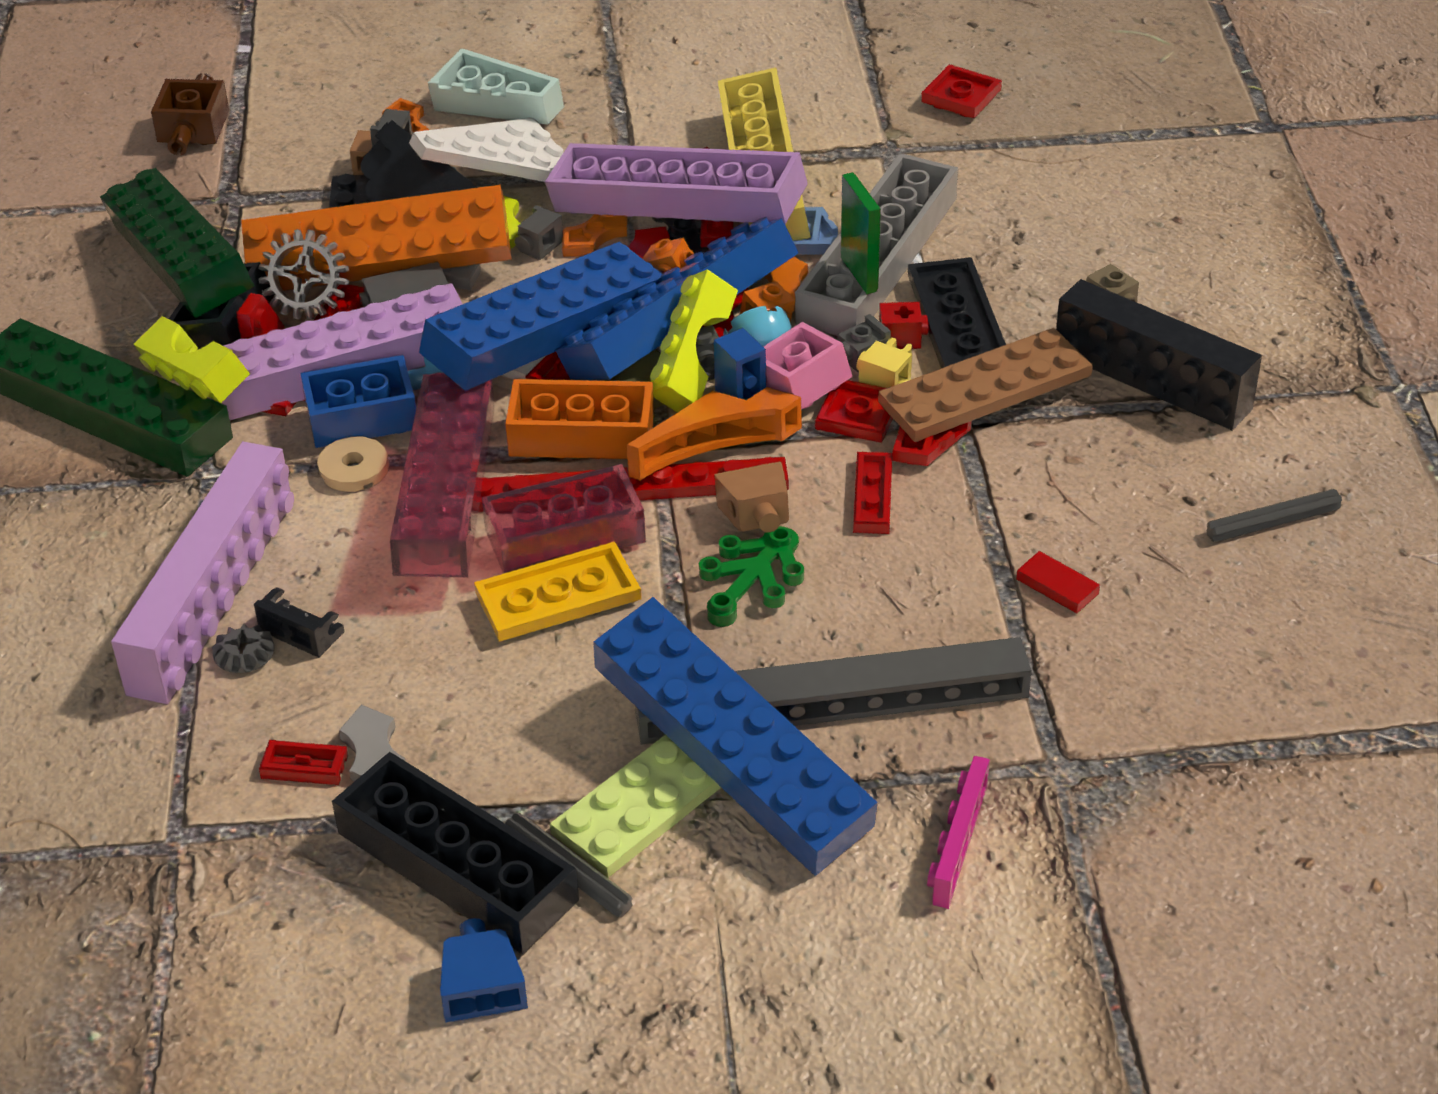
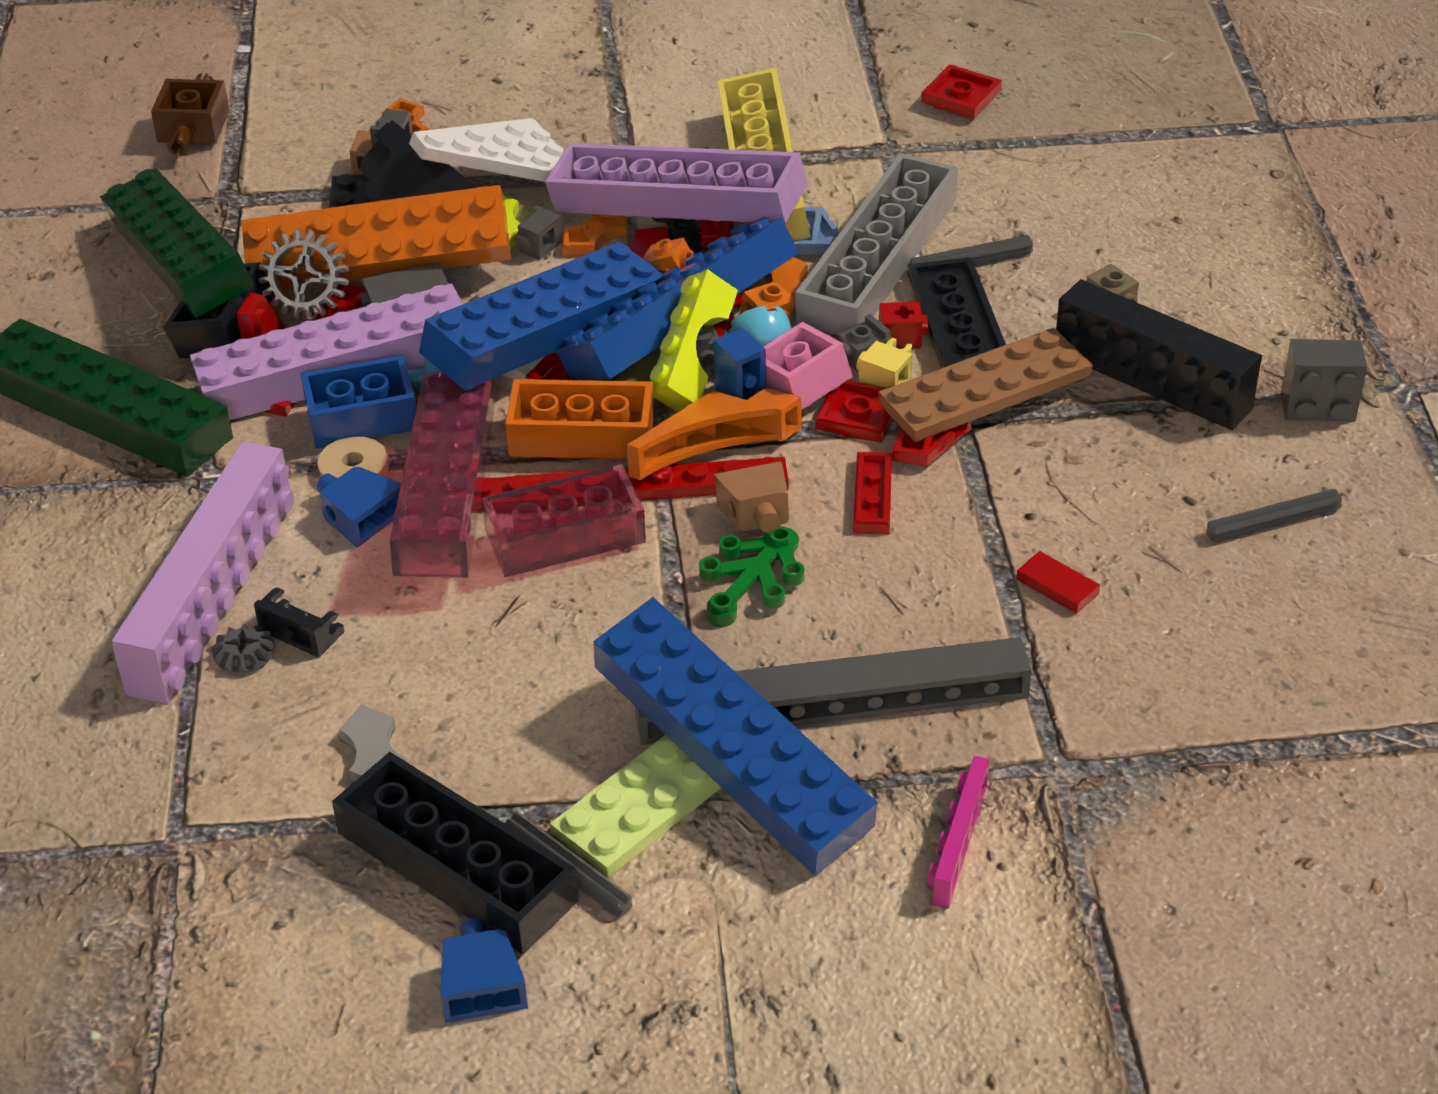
neon yellow arch [133,316,250,403] -> none
red tile [259,740,348,785] -> none
light aqua wedge [428,48,564,125] -> none
yellow plate [474,541,642,642] -> none
green tile [841,172,881,295] -> none
none -> blue torso [317,467,407,548]
none -> dark grey axle [910,235,1033,265]
none -> dark grey brick [1281,339,1367,421]

